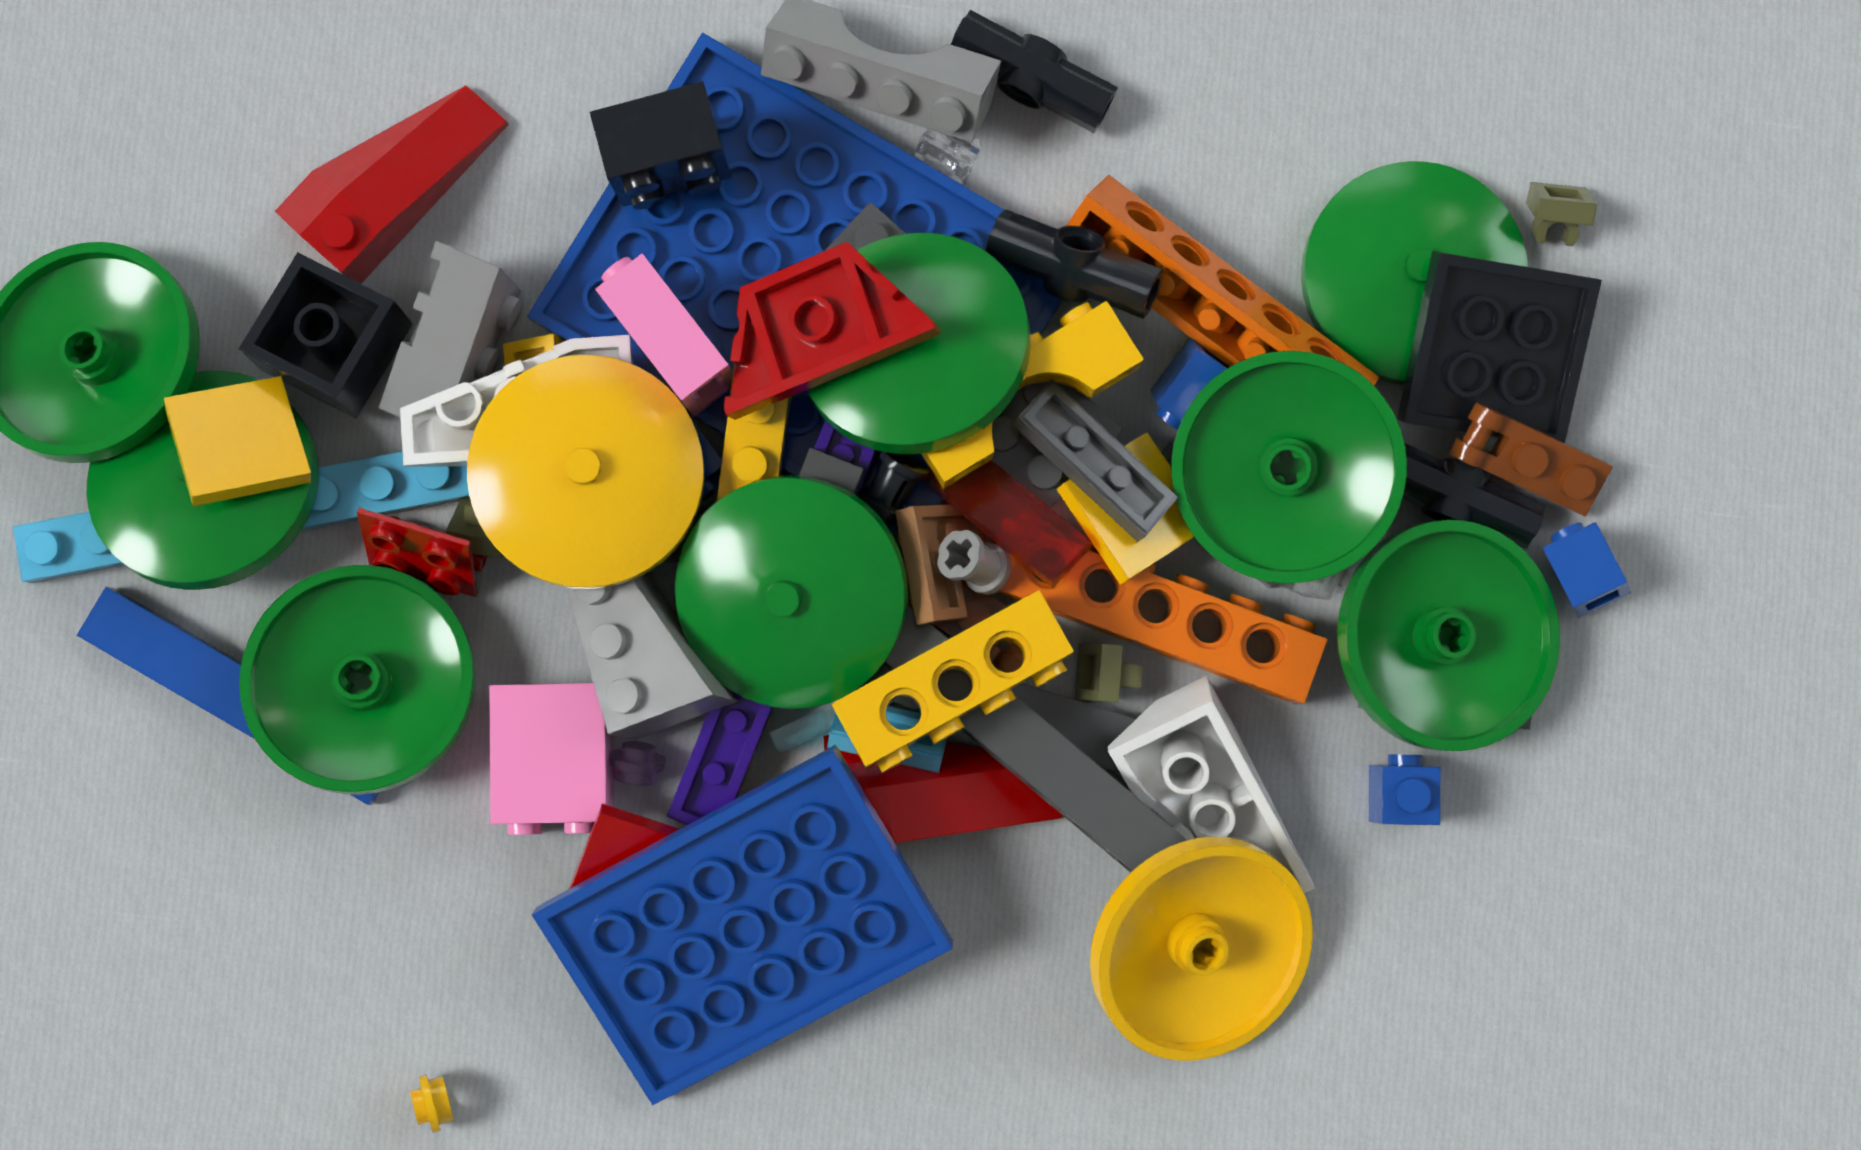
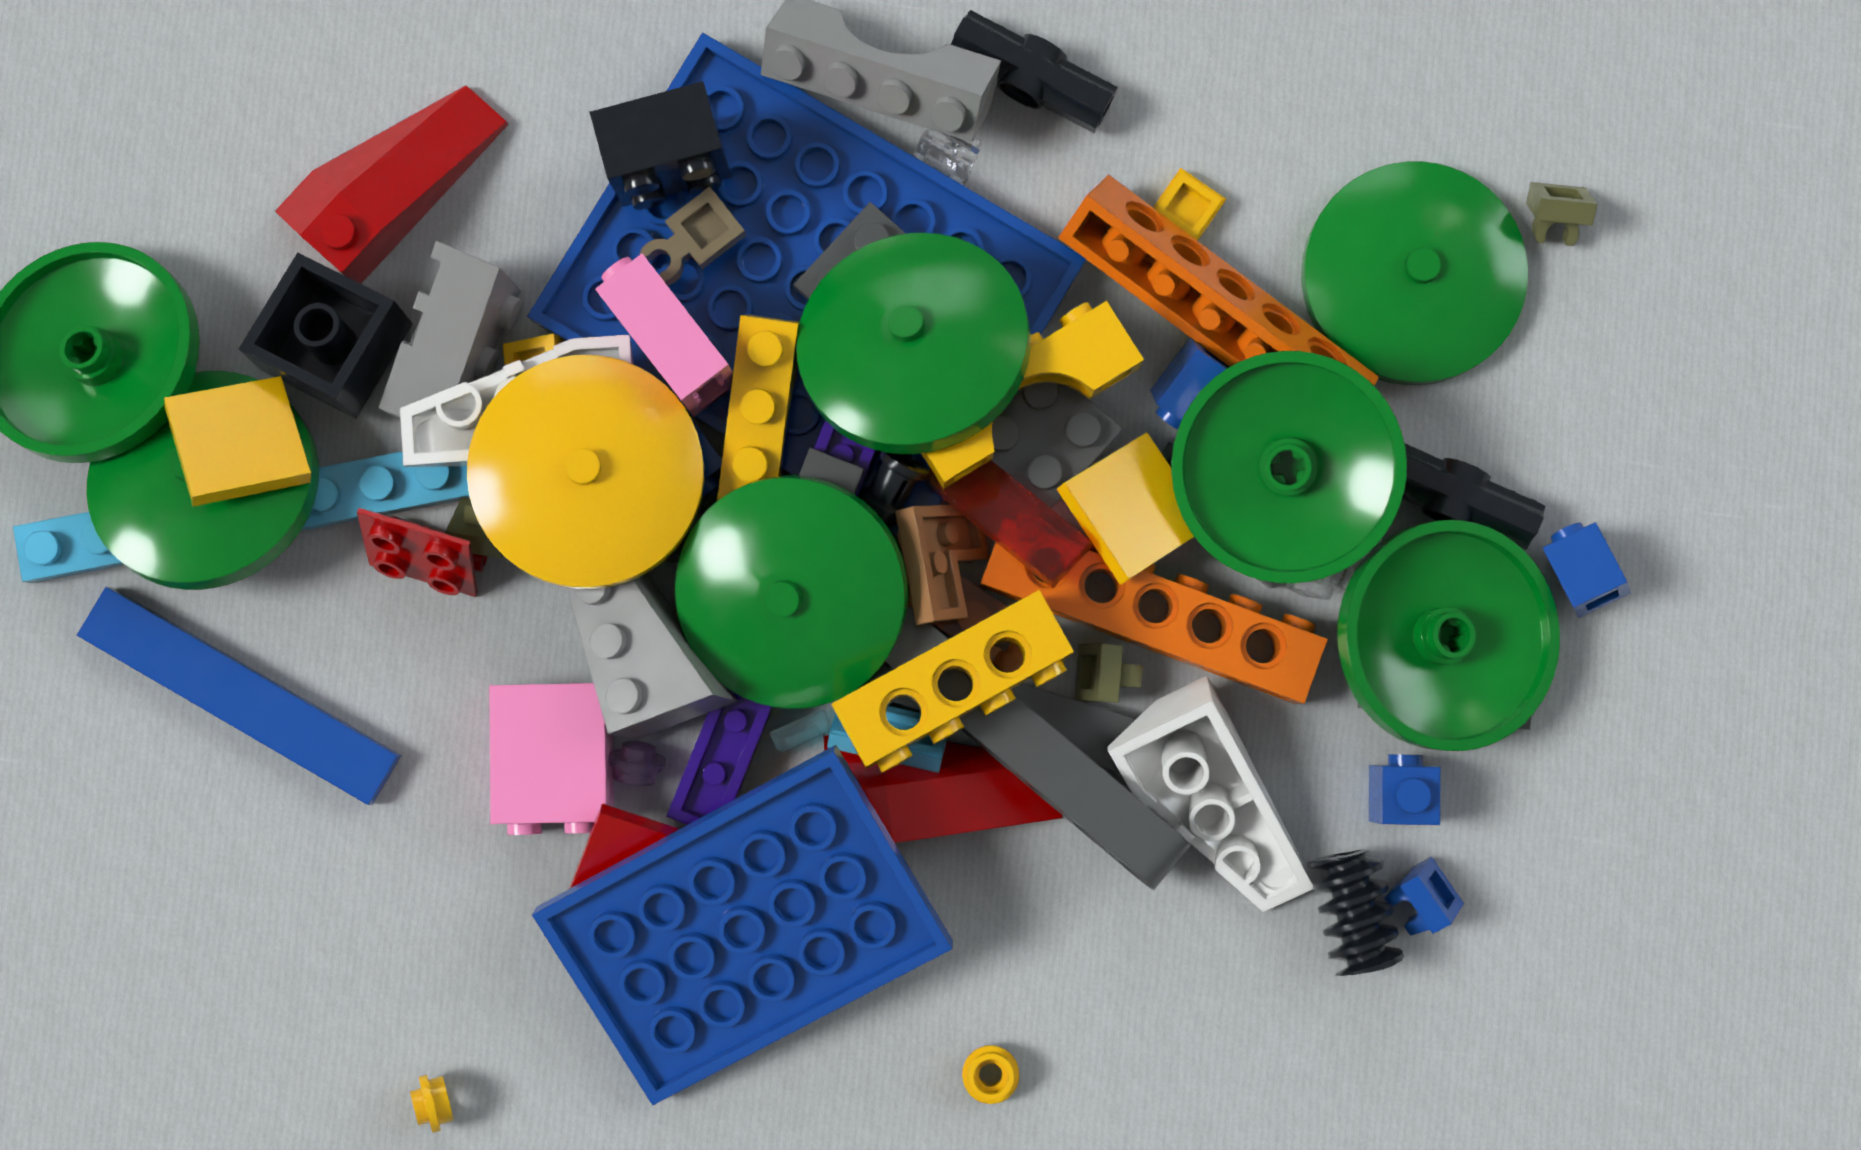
green dish [239,565,476,795] -> none
red wing [724,242,941,420] -> none
light grey bush [937,530,1012,595] -> none
black piece [985,209,1163,319] -> none
dark grey tile [1011,379,1178,542] -> none
yellow dish [1090,836,1313,1061] -> none
black plate [1397,251,1602,443] -> none
dark orange plate [1449,402,1613,517] -> none
none -> dark tan plate [639,186,746,286]
none -> yellow plate [962,1045,1019,1104]
none -> yellow tile [1153,168,1226,241]
none -> black piece [1308,849,1404,976]
none -> blue tile [1384,856,1464,936]

